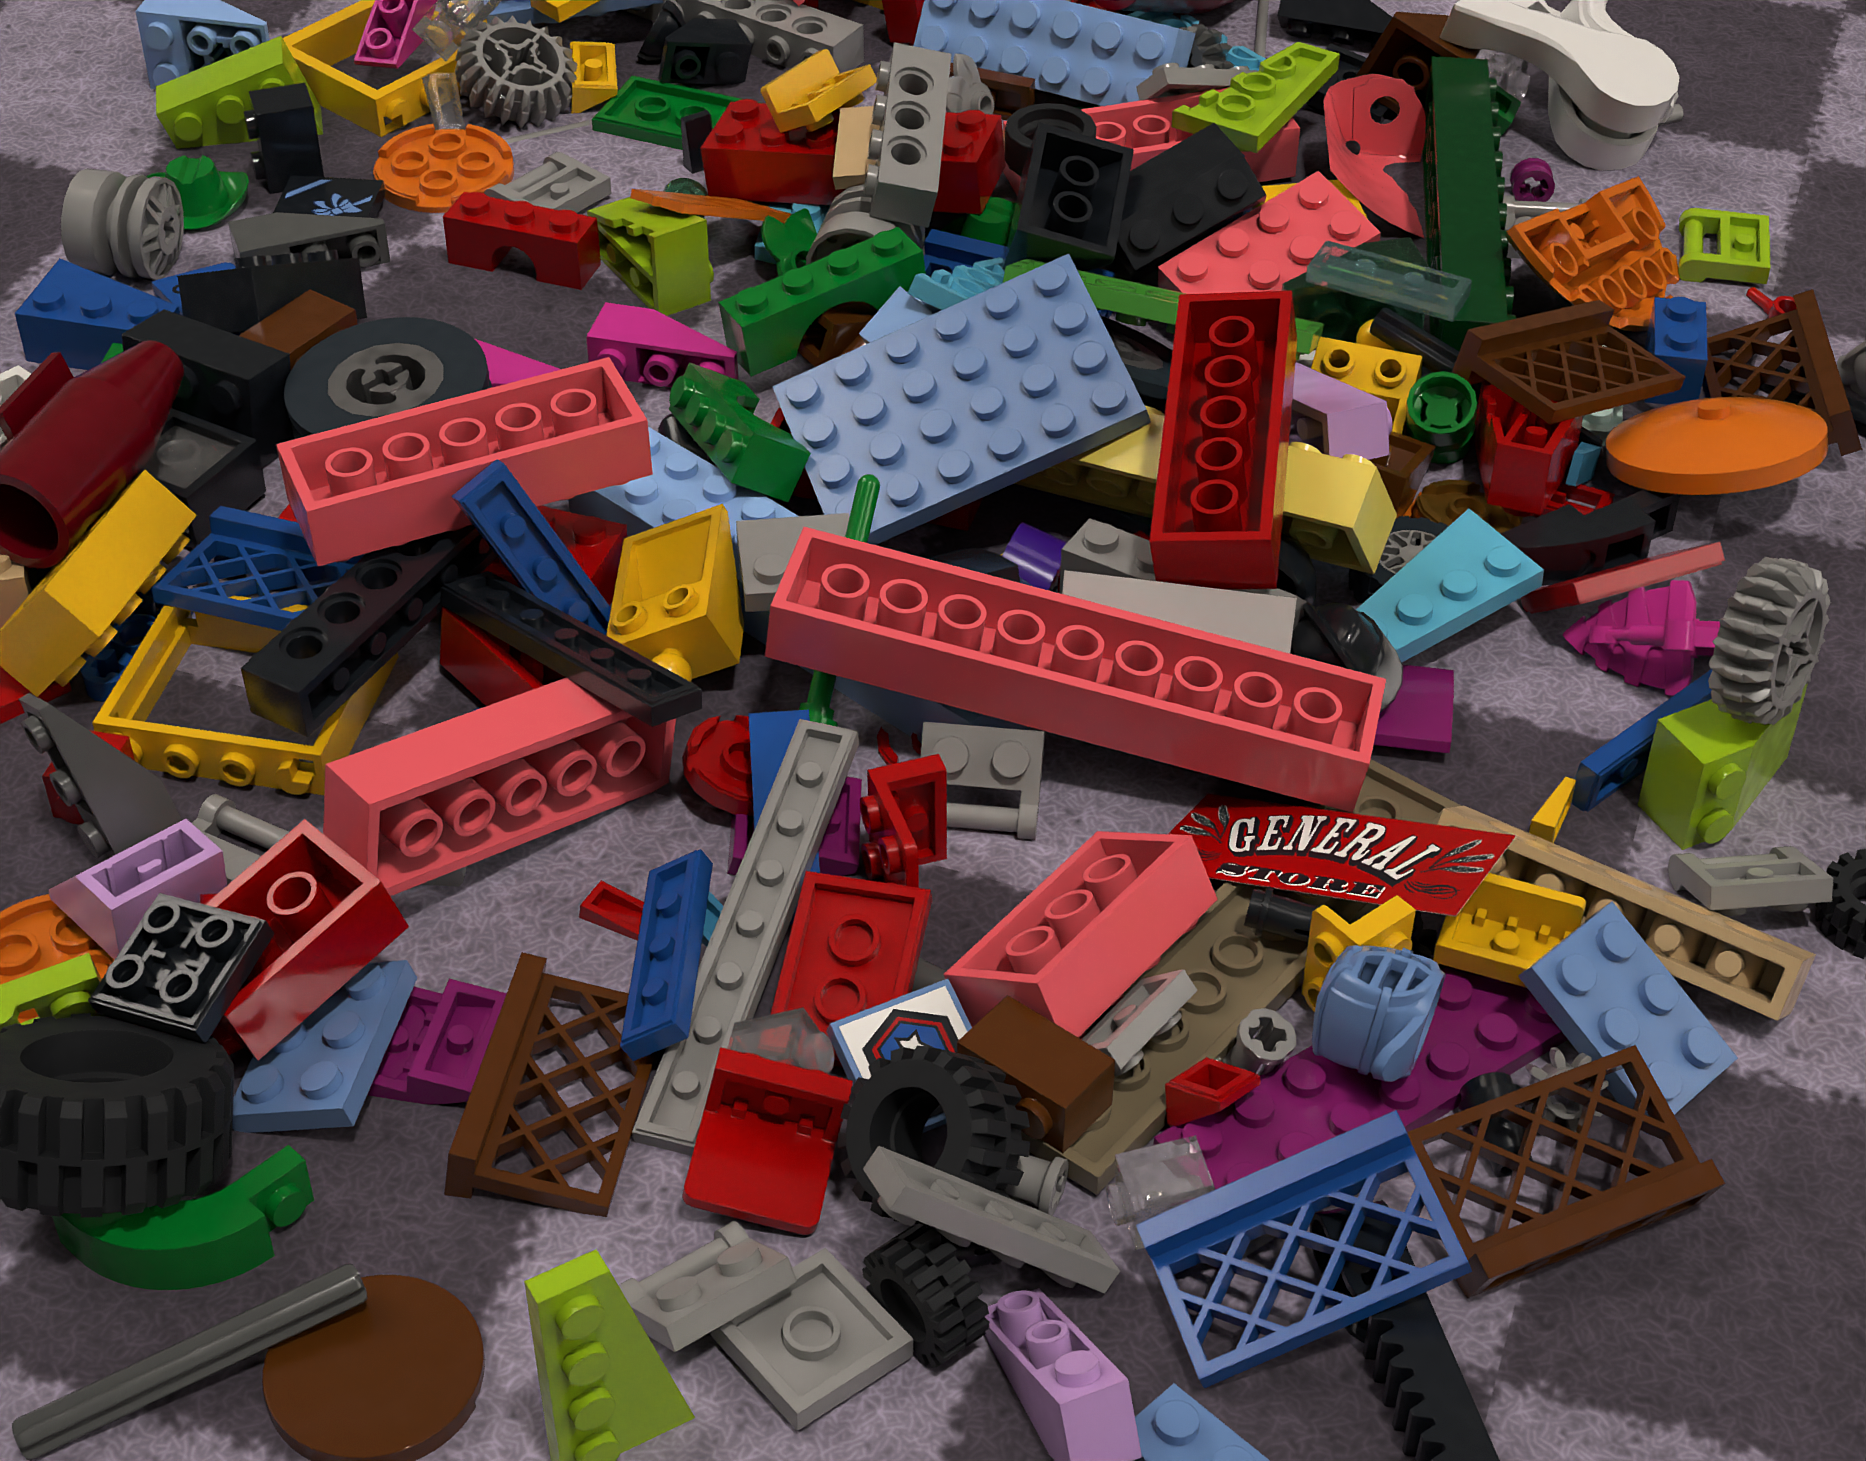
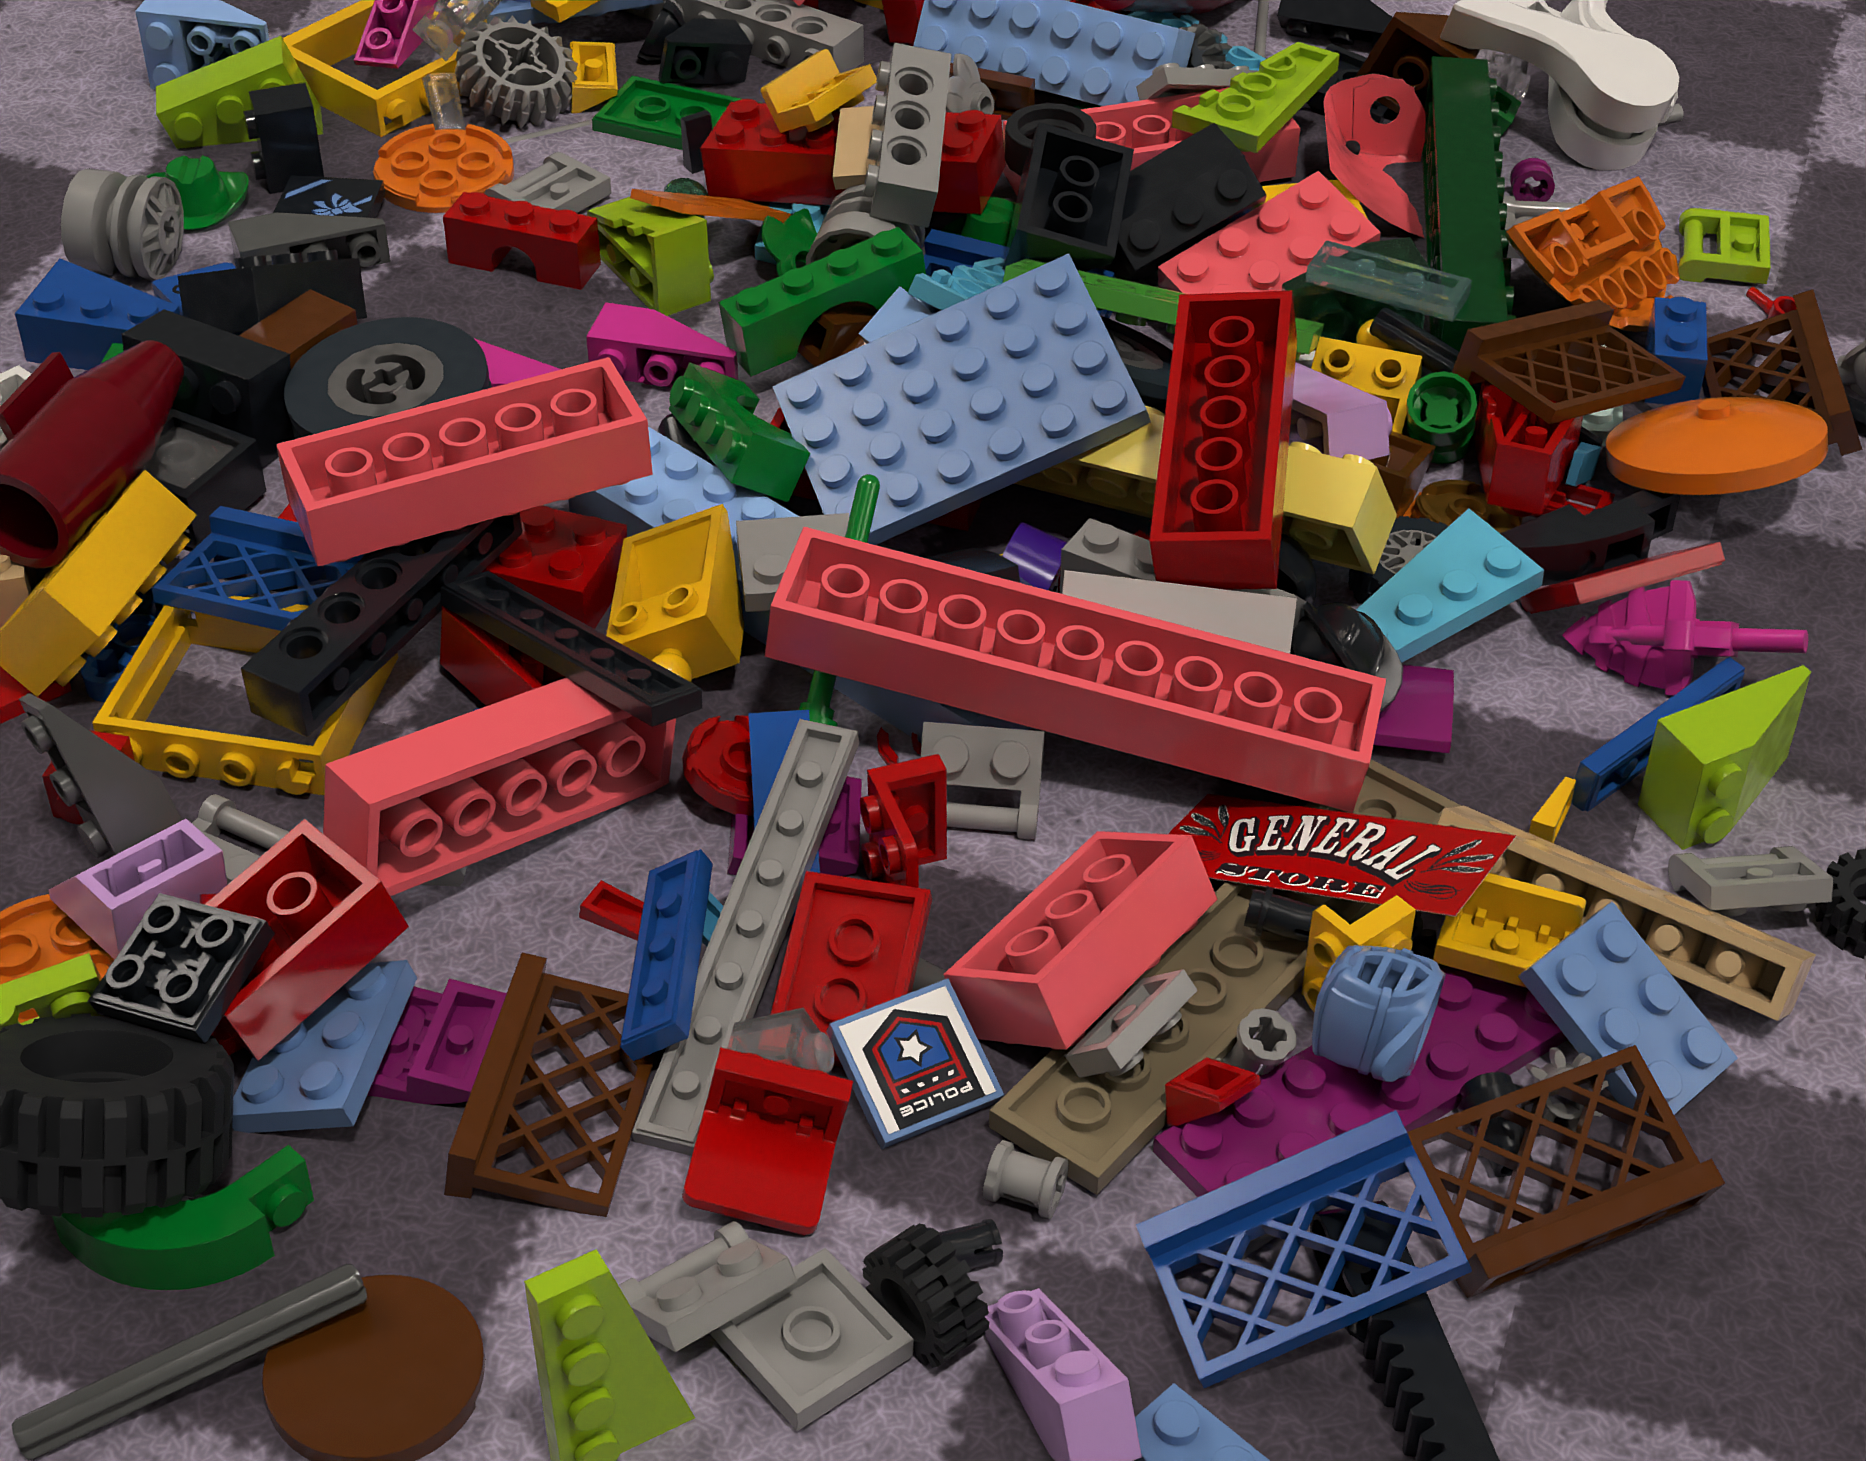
blue tile [451,459,611,635] -> none
black tyre [838,1045,1030,1226] -> none
light grey plate [863,1146,1120,1293] -> none
reddish brown brick [957,995,1115,1153] -> none
clear brick [1106,1135,1215,1250] -> none
light grey gear [1708,557,1831,725] -> none

